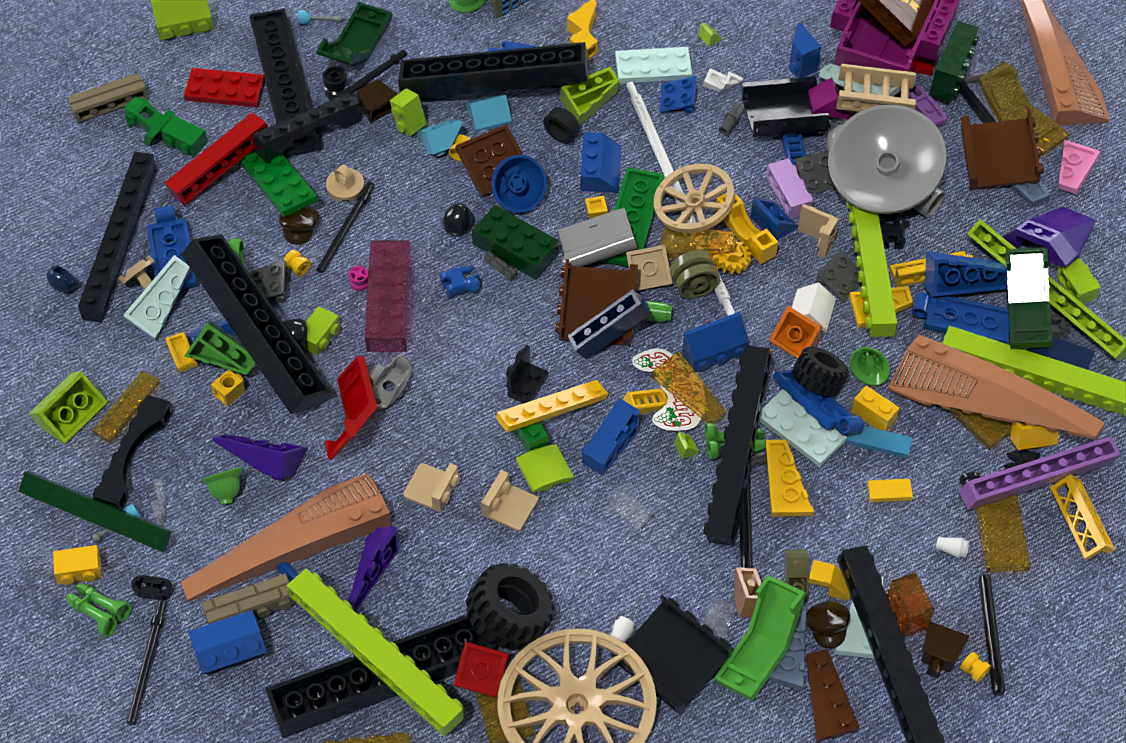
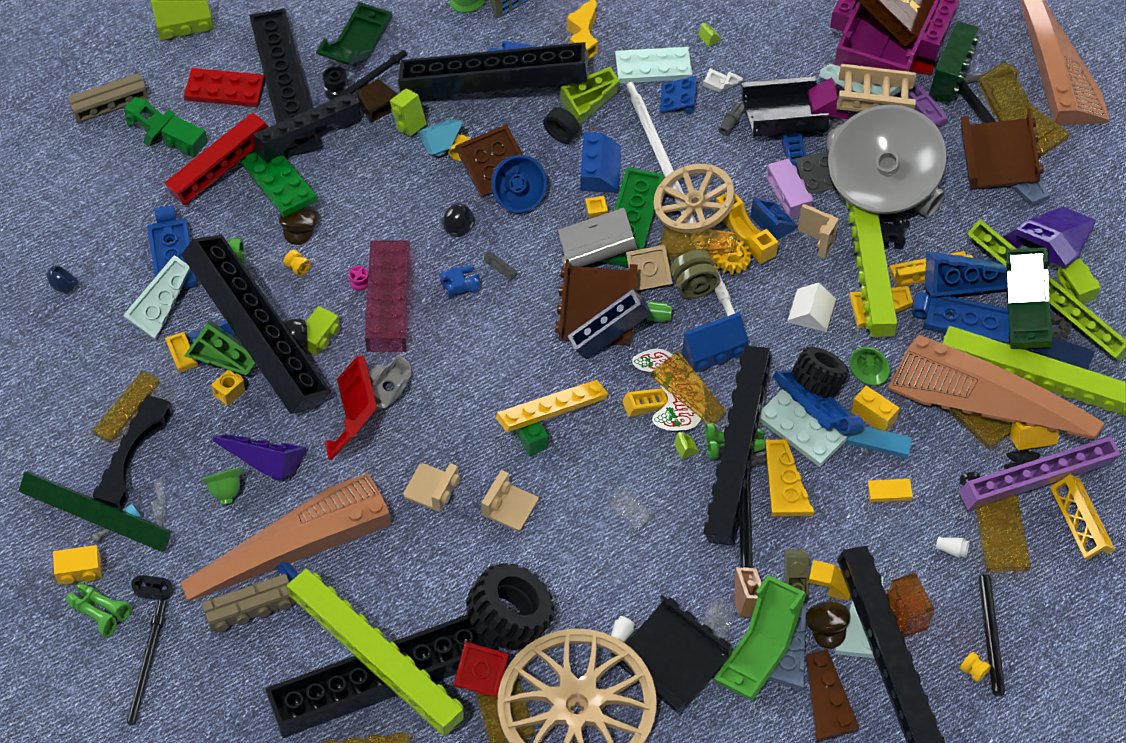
lime slope [29,371,108,444] -> none
black brick [78,151,157,323] -> none
tan tile [118,255,155,290] -> none
blue slope [188,610,267,674] -> none
dark grey hinge [251,260,287,303] -> none
hinge [298,10,342,25] -> none
black bar [316,181,375,273] -> none
tan tile [326,165,364,202] -> none
dark purple wedge [348,526,400,612] -> none
medium azure slope [465,94,512,132] -> none
dark green brick [472,205,559,280] -> none
black bracket [506,344,548,403] -> none
lime slope [516,444,574,493] -> none
blue wedge [581,398,640,476] -> none
orange slope [769,306,822,359] -> none
blue slope [789,22,821,78] -> none
dark grey hinge [816,249,862,303] -> none
dark brown torso [921,621,969,678] -> none
bright pink wing [1058,140,1100,194] -> none

